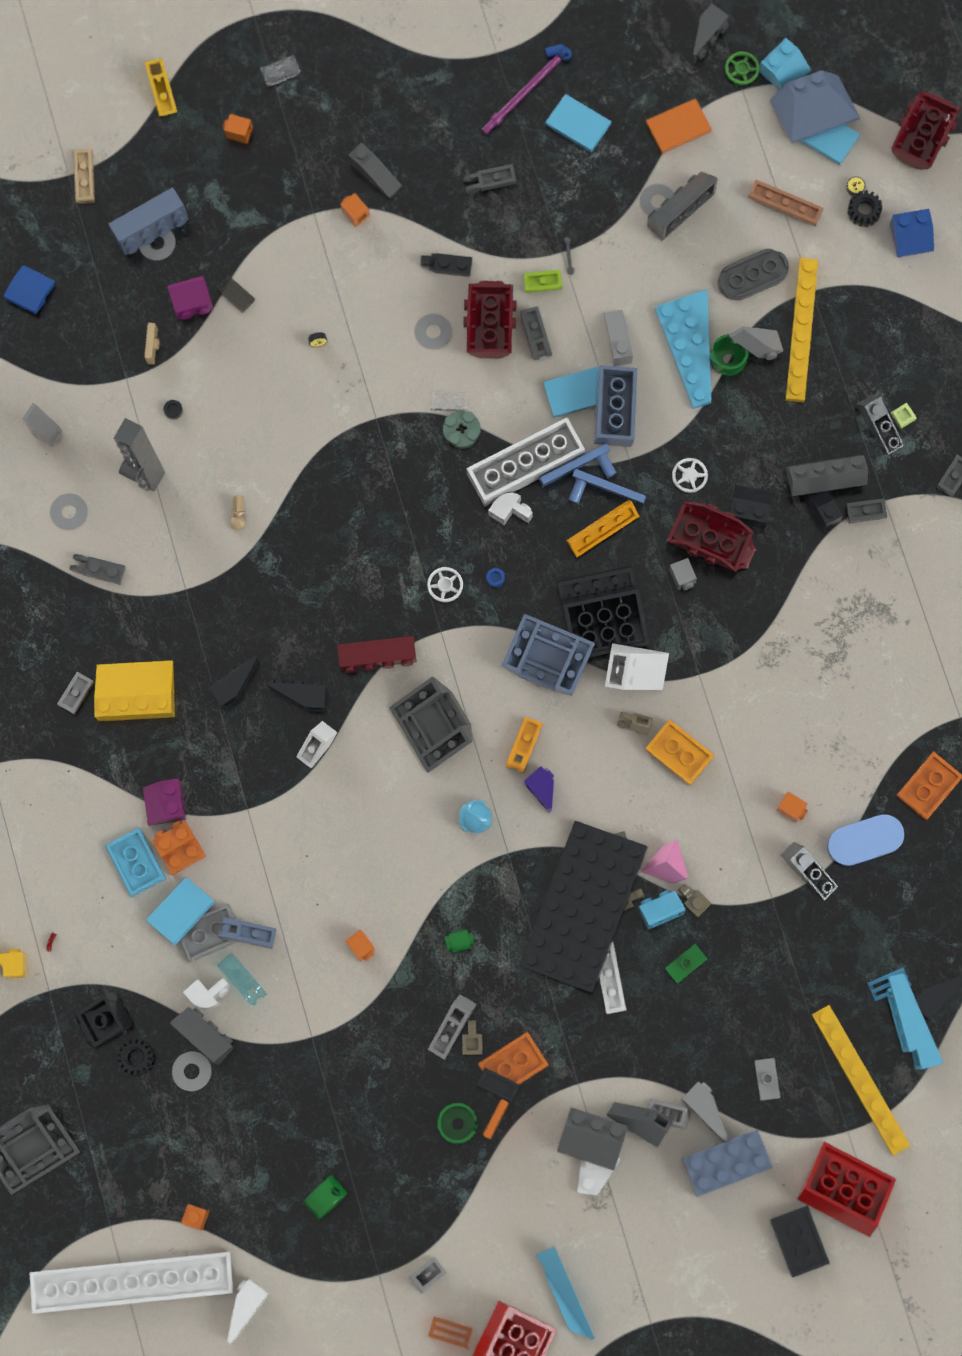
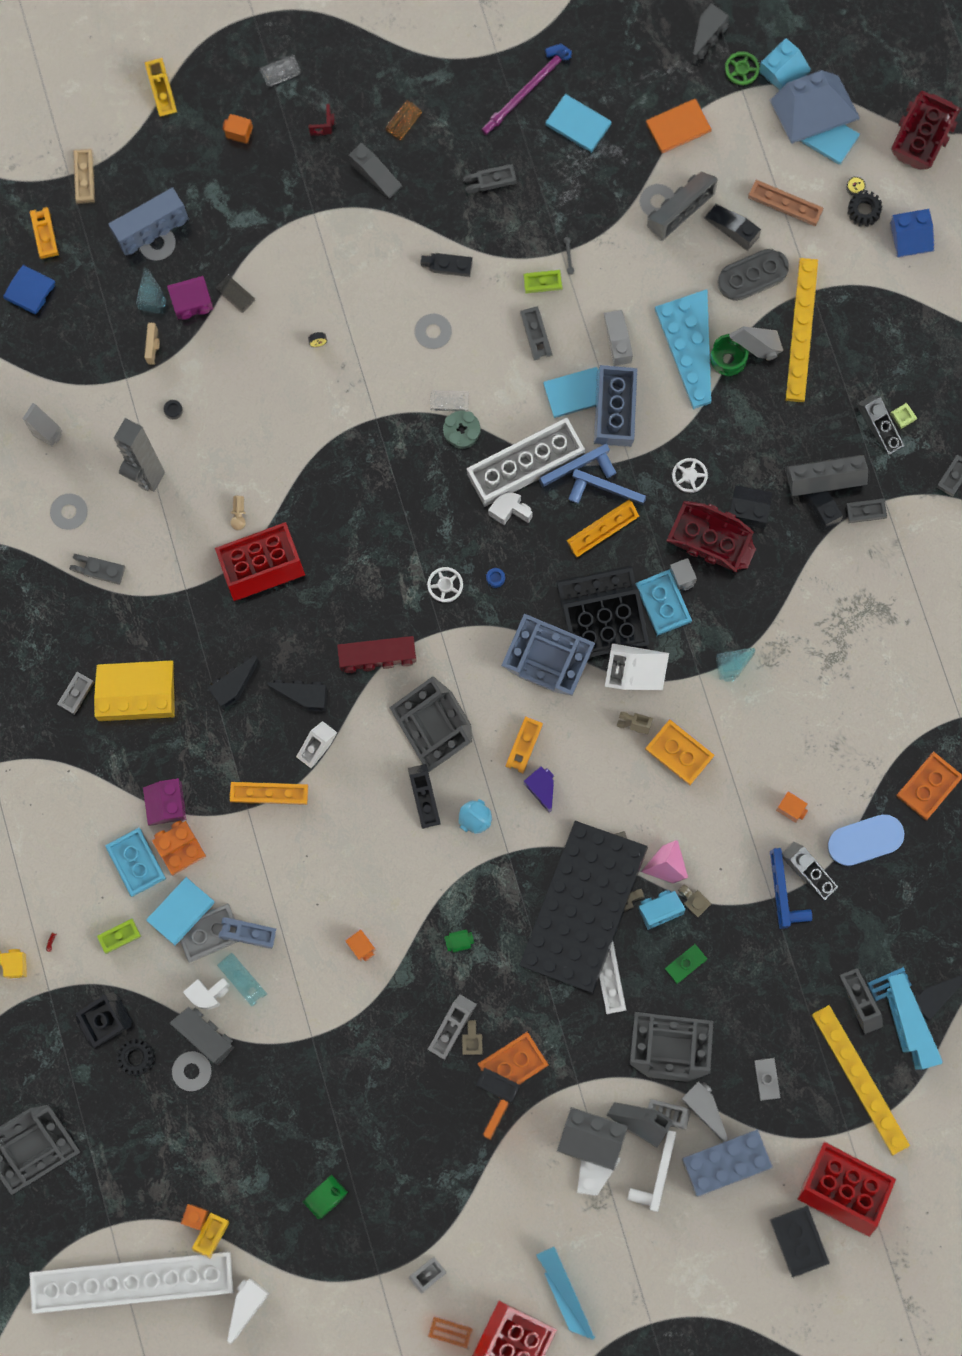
orange brick [341,193,370,227] -> none
green piece [438,1103,478,1144] -> none
dark red slope [463,281,517,359] -> none
none -> light orange plate [30,207,59,259]
none -> lime plate [97,919,141,954]
none -> clear light blue slope [136,268,166,313]
none -> yellow plate [192,1213,229,1259]
none -> red slope [215,522,305,601]
none -> light orange plate [230,782,308,805]
none -> dark red bracket [309,104,335,135]
none -> clear orange tile [385,100,422,140]
none -> black slope [408,764,441,829]
none -> white piece [628,1130,676,1212]
none -> dark grey slope [630,1012,713,1082]
none -> medium azure tile [635,569,692,636]
none -> black slope [704,204,761,251]
none -> clear light blue slope [716,648,755,682]
none -> blue piece [770,848,812,929]
none -> dark grey slope [840,968,883,1034]

